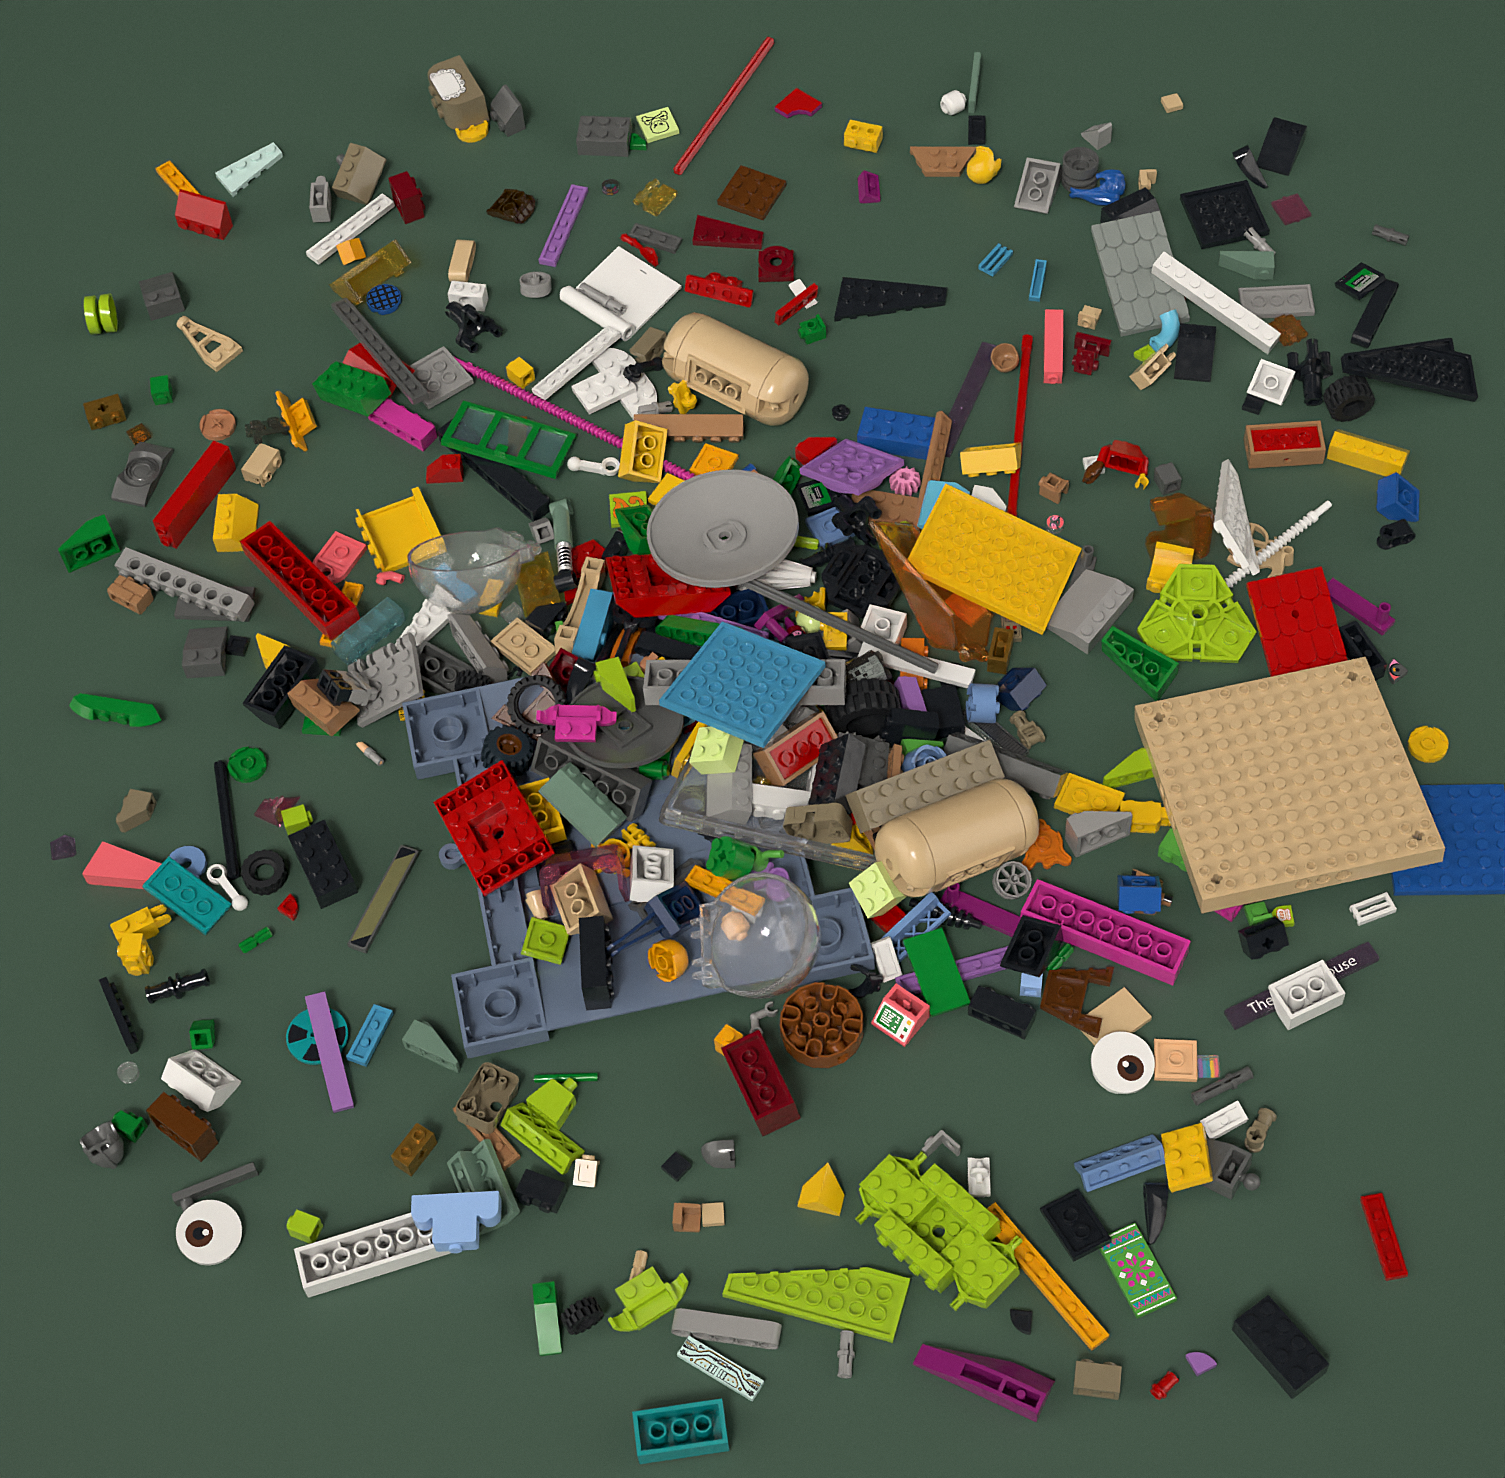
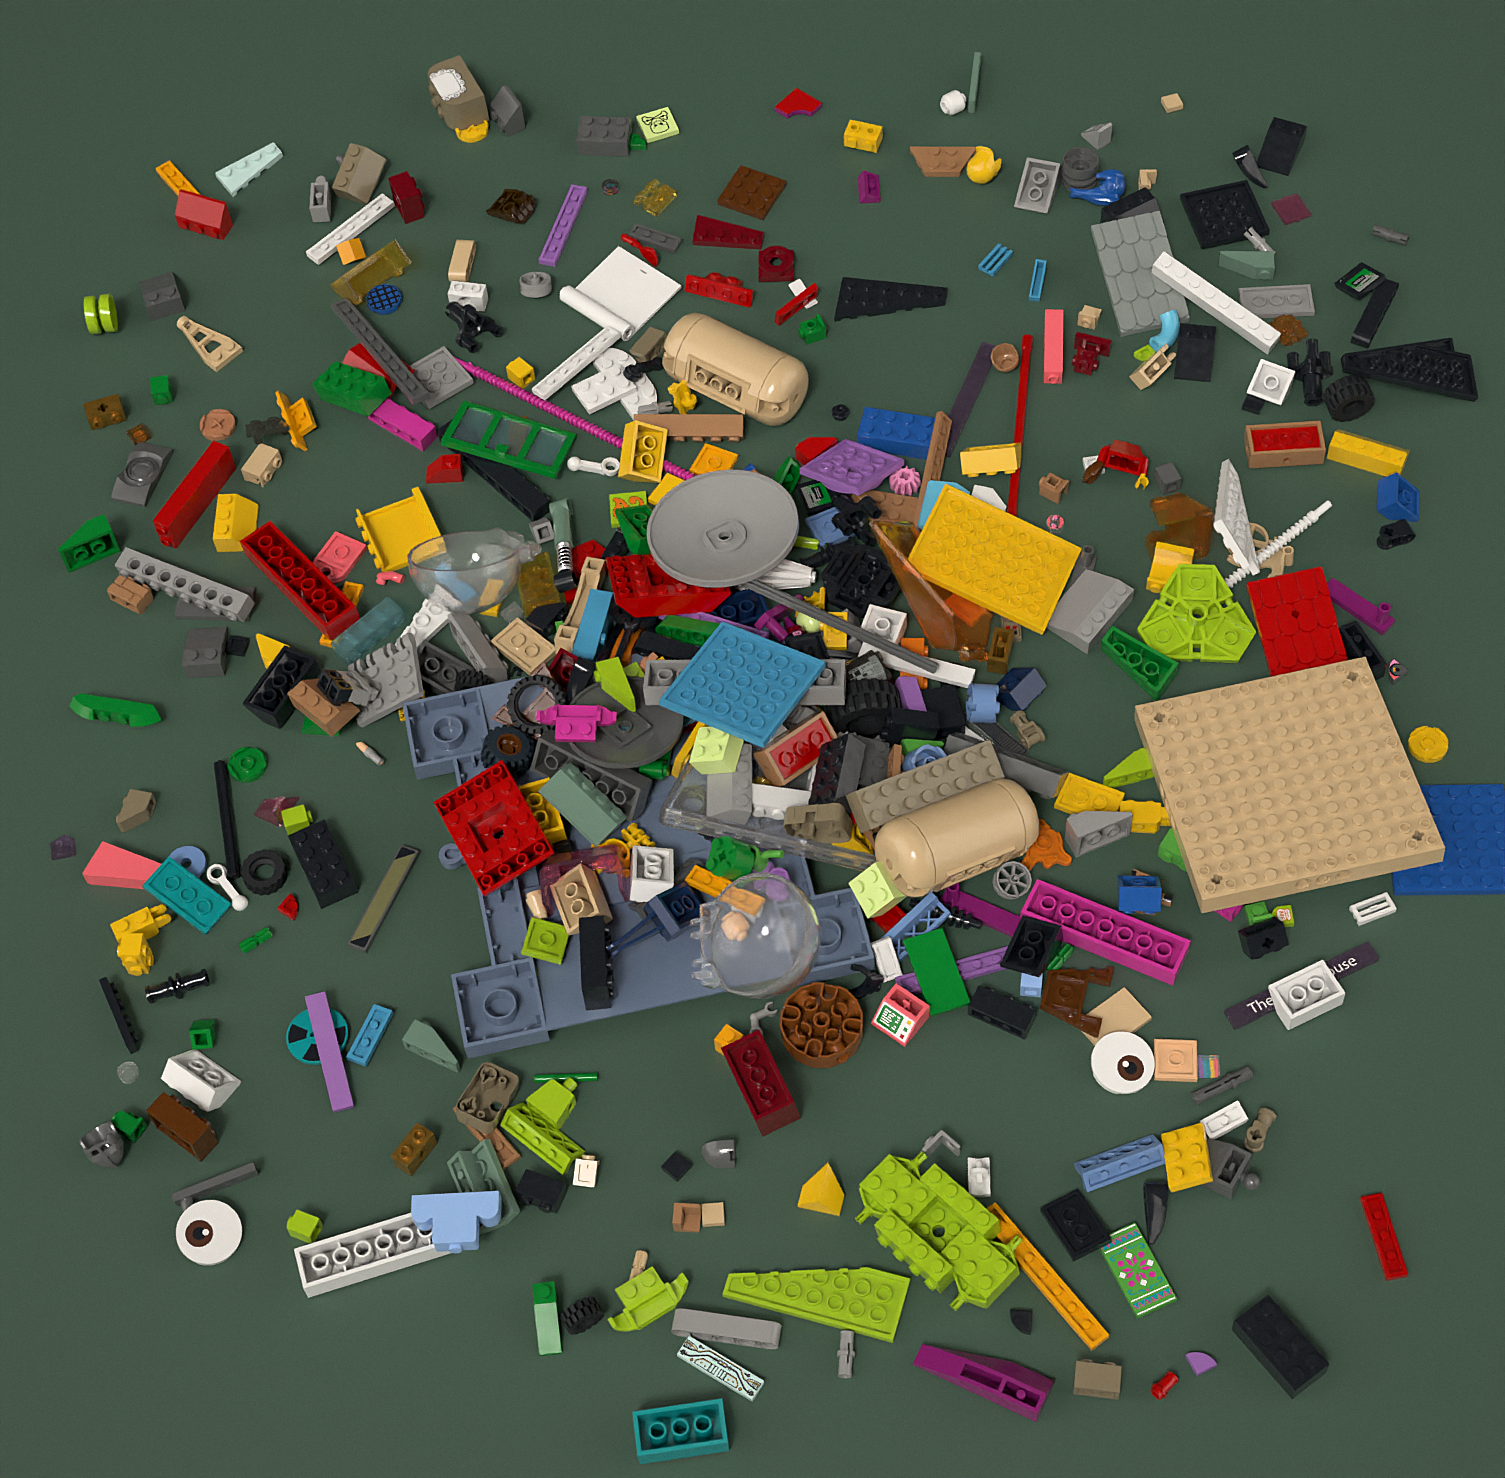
light grey pin [578,282,626,315] -> none
light orange cylinder [648,939,688,982] -> none
red axle [673,37,774,175] -> none
black tile [968,115,985,145] -> none

